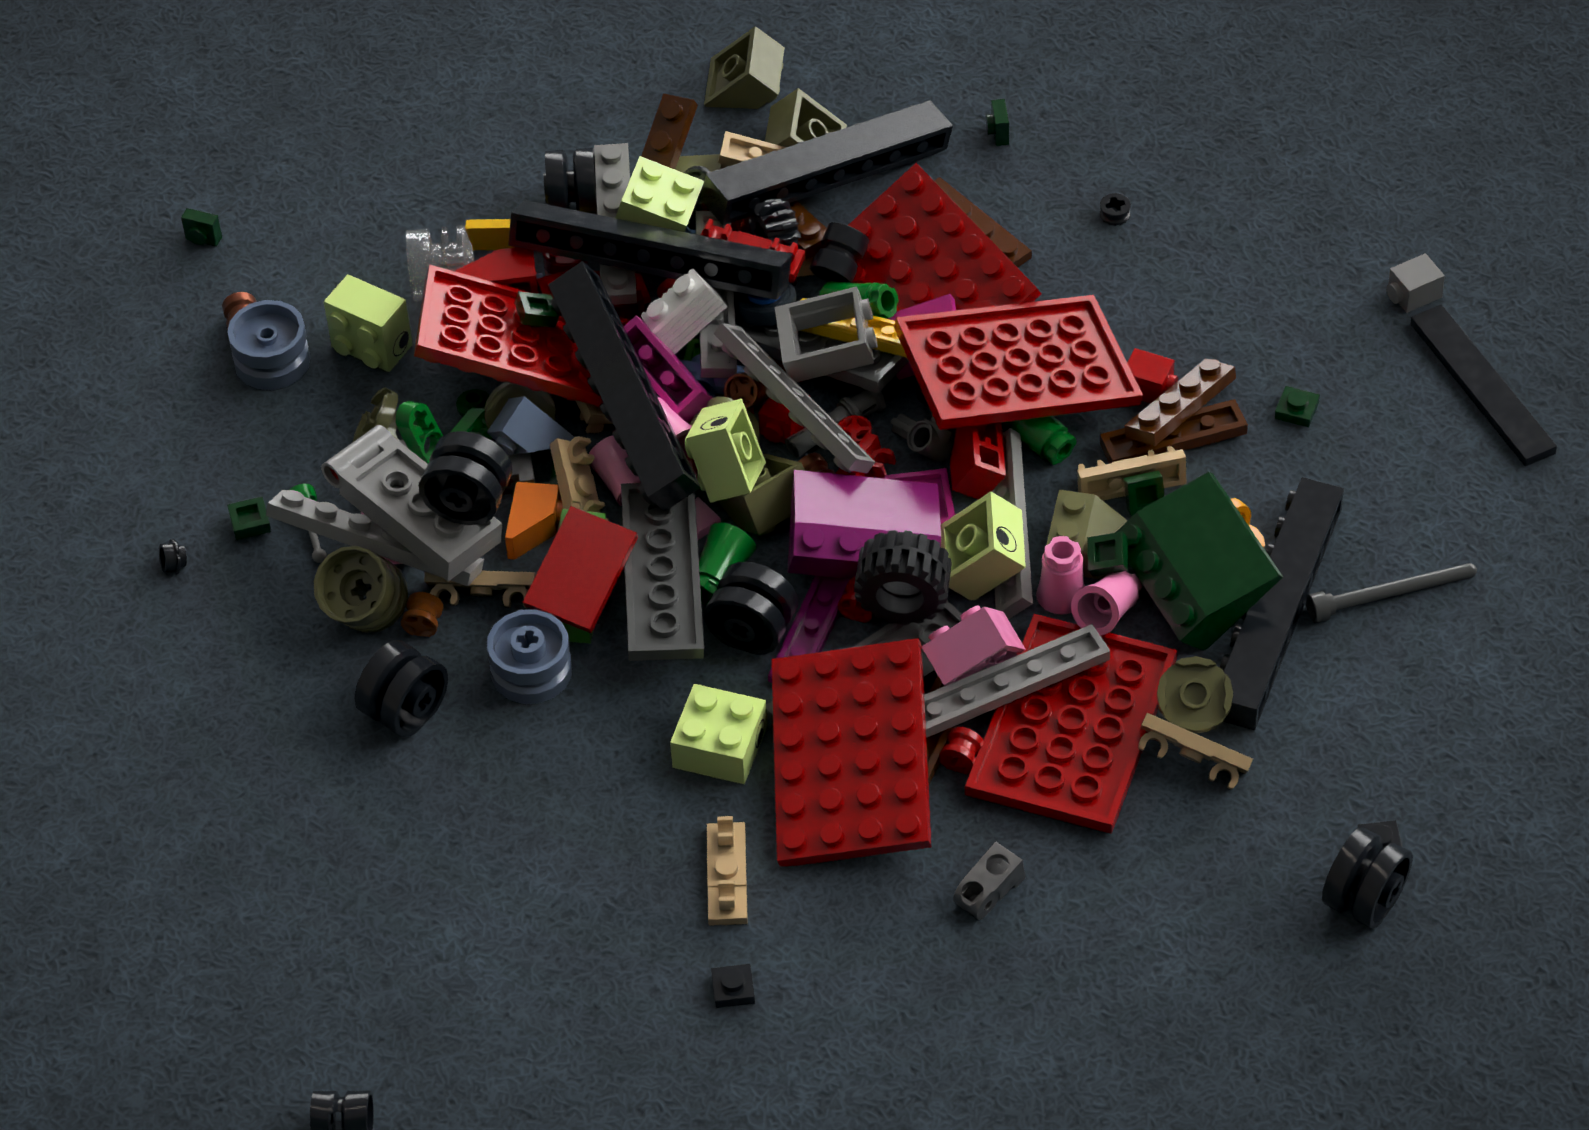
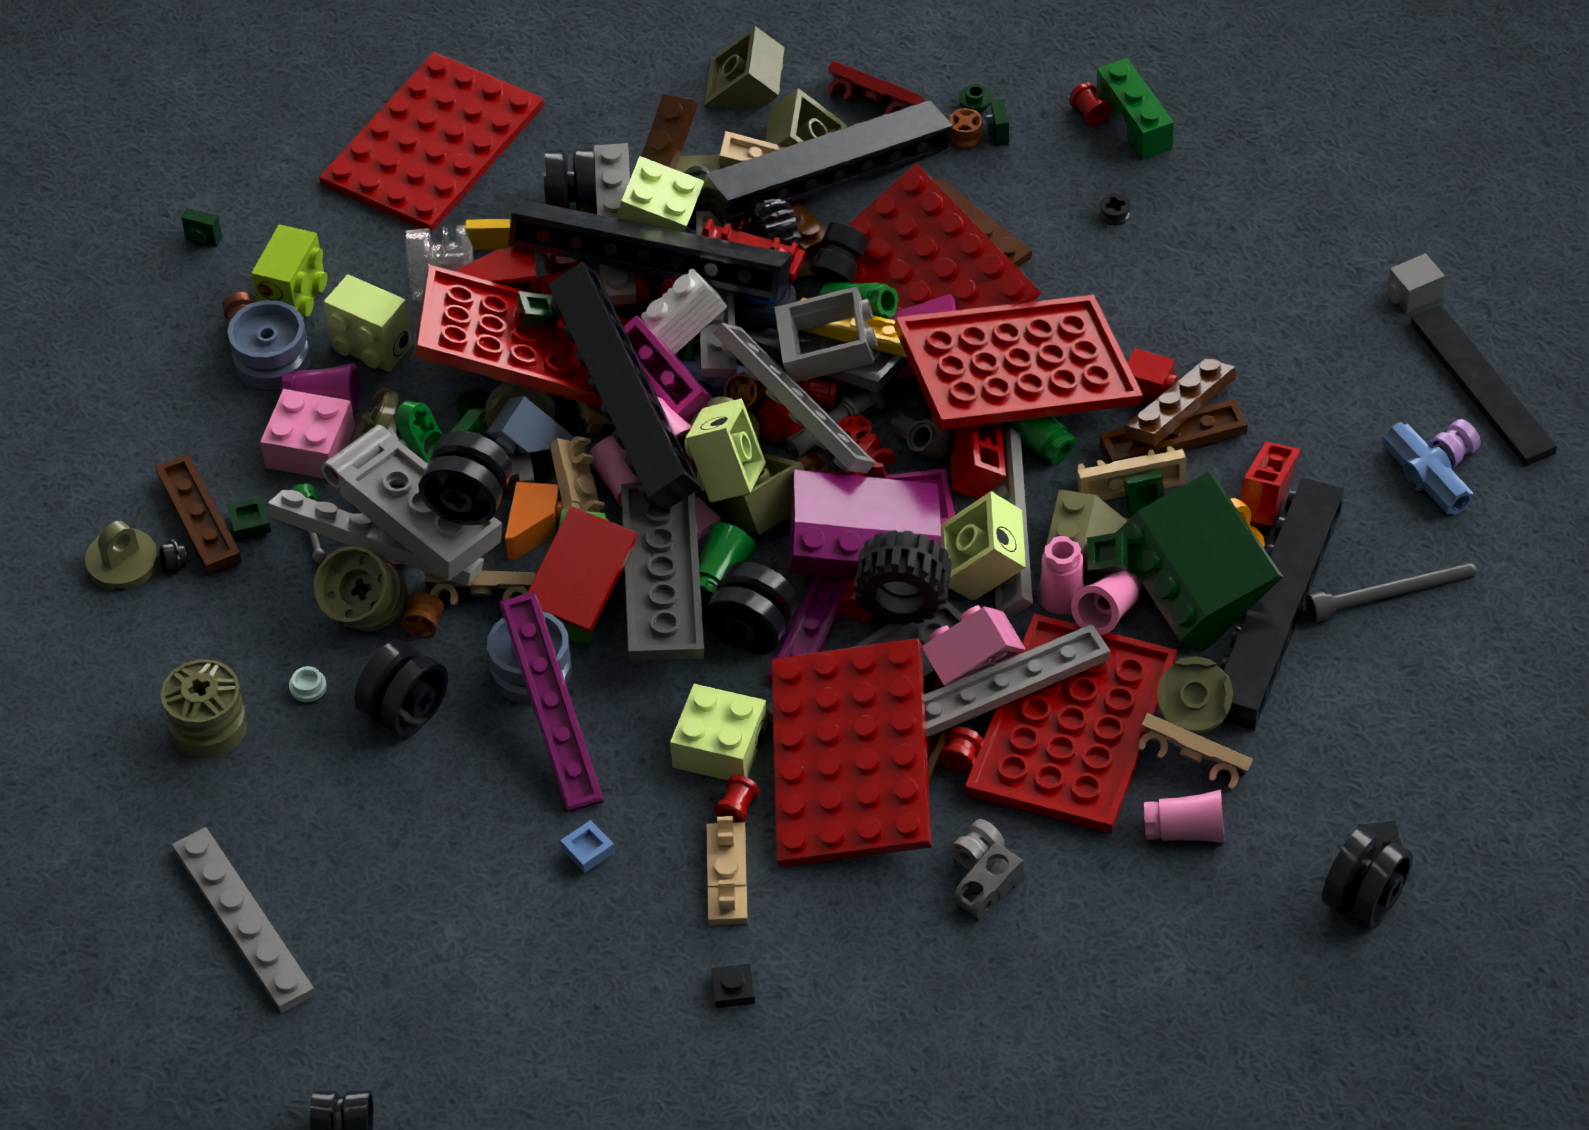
dark green plate [1275,386,1320,427] -> none
none -> olive tile [85,521,158,591]
none -> reddish brown plate [155,454,242,575]
none -> olive wheel [160,659,248,759]
none -> light grey plate [172,827,315,1013]
none -> lime brick [251,224,327,318]
none -> bright pink brick [260,389,355,478]
none -> magenta plant [281,363,361,412]
none -> light aqua plate [289,666,327,702]
none -> red plate [319,52,544,233]
none -> magenta tile [499,591,604,813]
none -> medium blue plate [560,820,615,873]
none -> red bush [714,775,760,823]
none -> red bush [801,378,842,410]
none -> red plate [827,60,926,114]
none -> dark orange wheel [949,108,982,150]
none -> light grey wheel [950,819,1005,871]
none -> dark green plate [959,84,992,113]
none -> red bush [1069,82,1112,127]
none -> green arch [1096,58,1174,160]
none -> bright pink plant [1144,789,1224,843]
none -> red slope [1240,441,1301,527]
none -> medium blue piece [1382,422,1474,515]
none -> lavender wheel [1429,419,1481,468]

